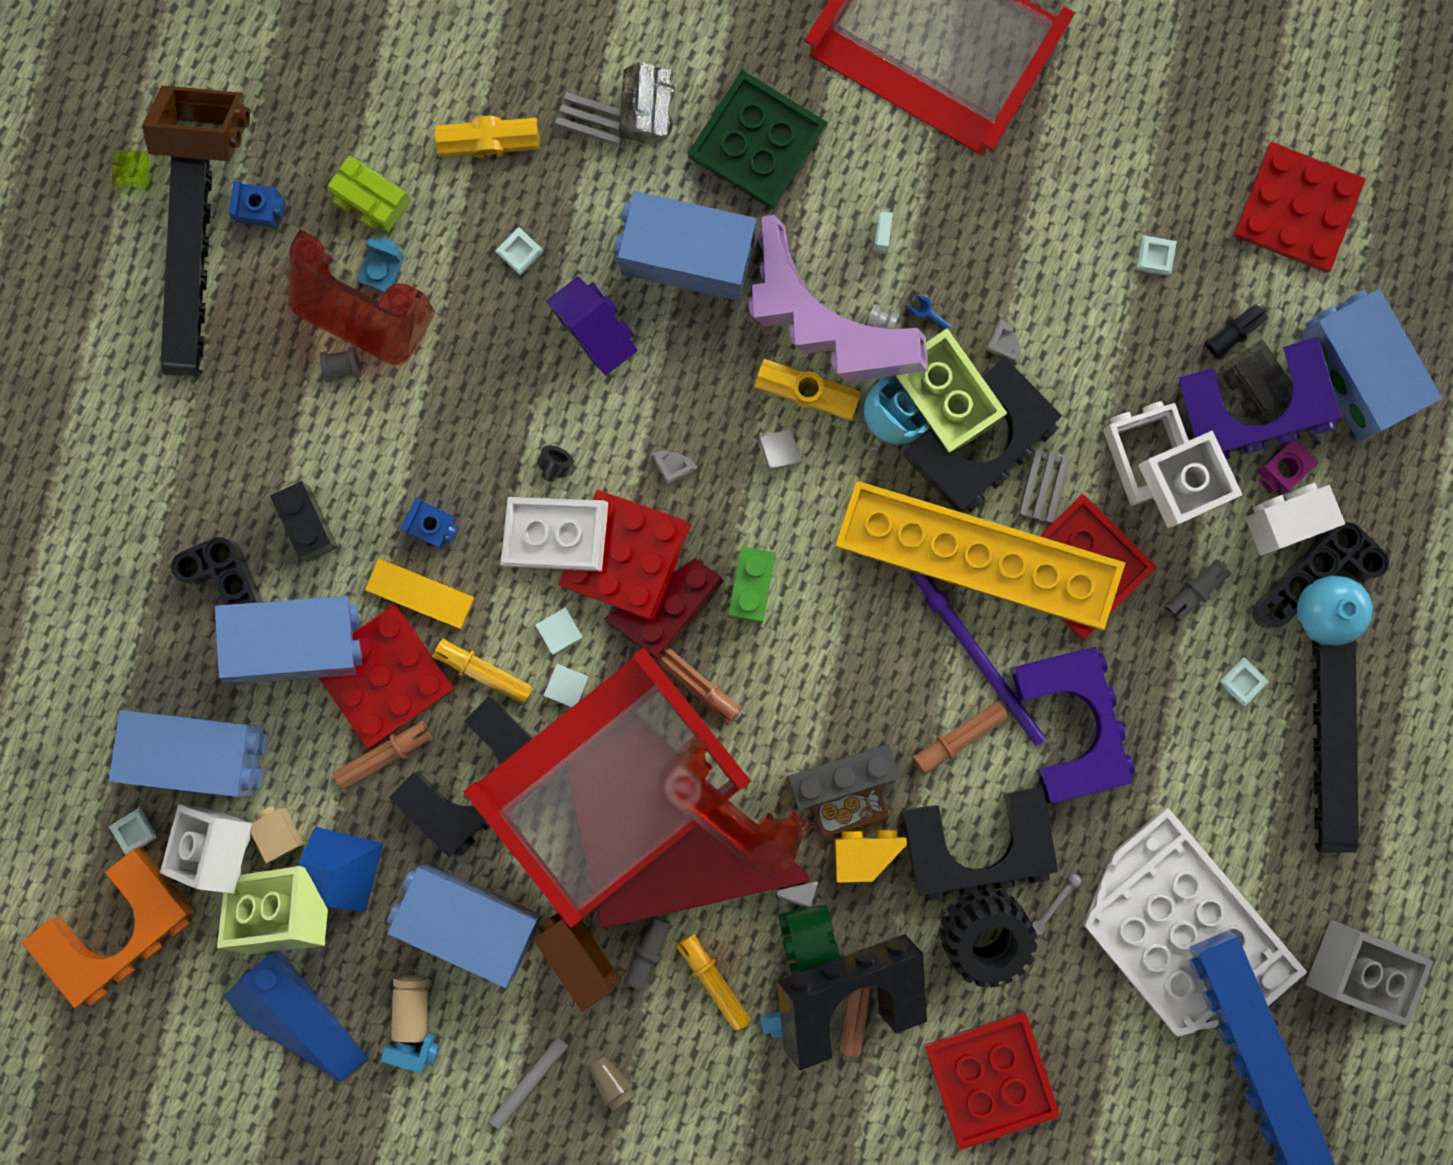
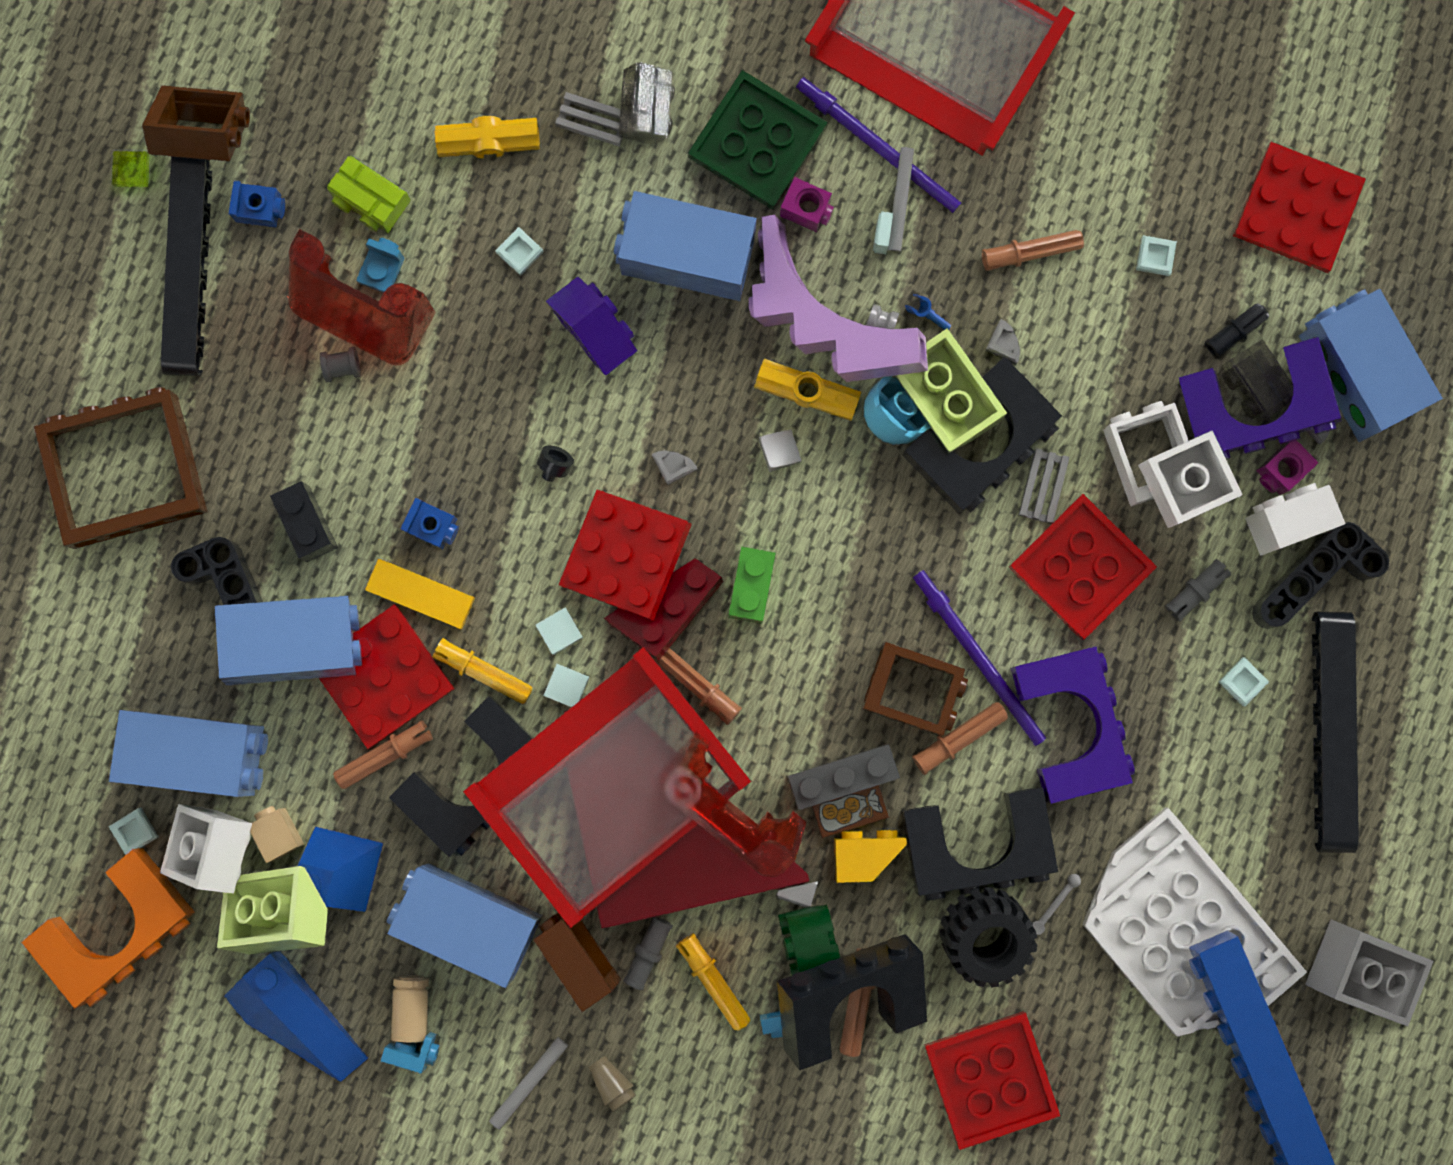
white tile [500,497,608,571] -> none
yellow plate [835,481,1125,631] -> none
medium azure cylinder [1297,576,1373,646] -> none
none -> reddish brown window [34,387,208,549]
none -> magenta brick [780,177,834,232]
none -> dark purple bar [796,77,961,213]
none -> reddish brown window [861,642,968,736]
none -> light grey bar [888,147,914,252]
none -> nougat axle [982,230,1084,271]

